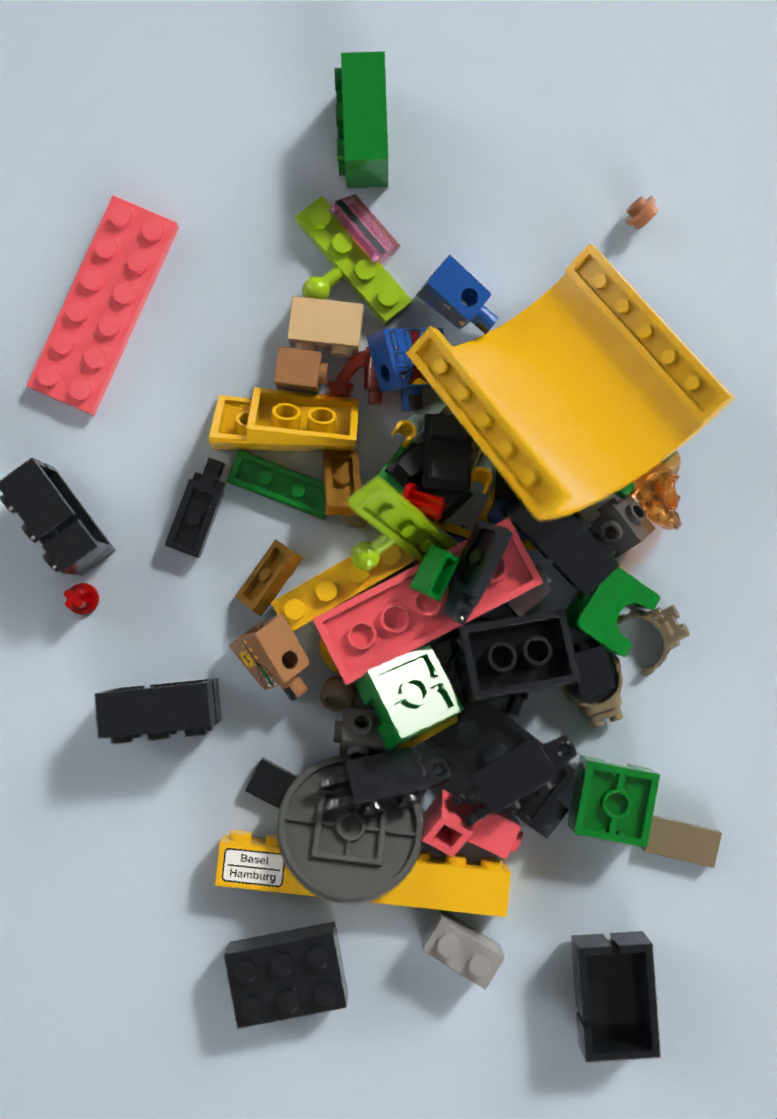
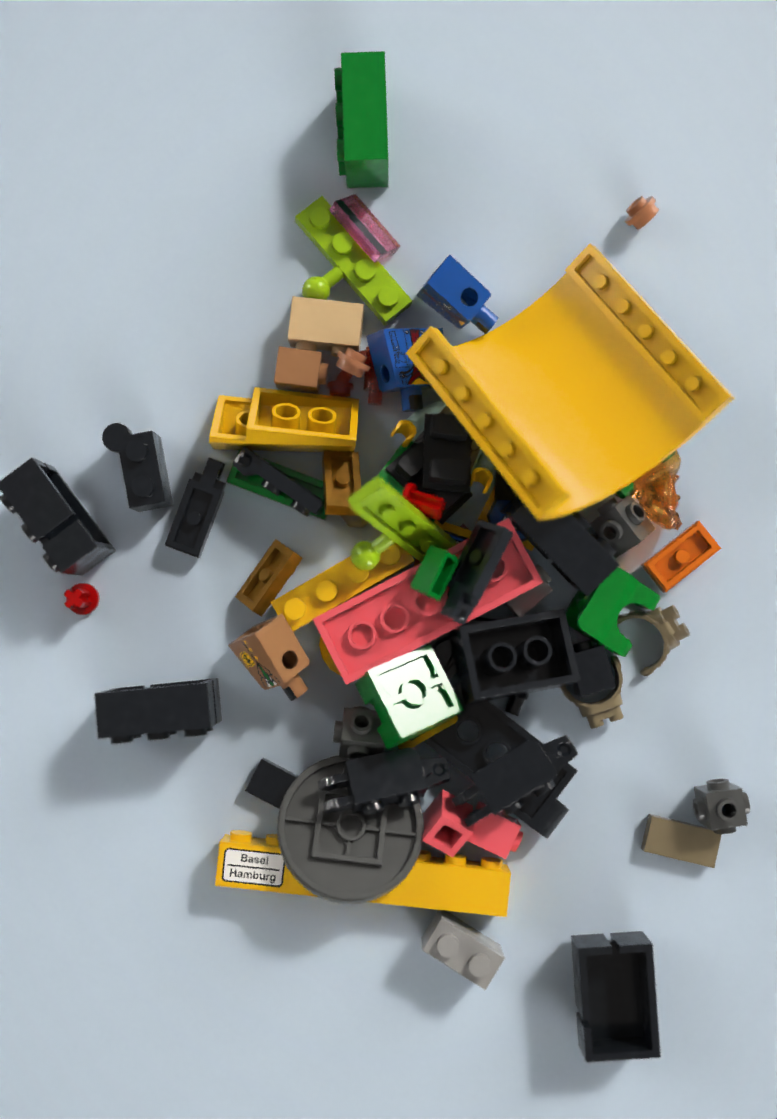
coral plate [27,195,179,416] -> none
black brick [224,921,348,1029] -> none
dark tan tile [319,676,358,713] -> none
green piece [567,755,660,848] -> none
none -> black hinge [102,423,173,512]
none -> black hinge [232,446,325,517]
none -> nougat plate [336,347,370,378]
none -> orange plate [641,521,721,593]
none -> dark grey brick [693,779,750,834]

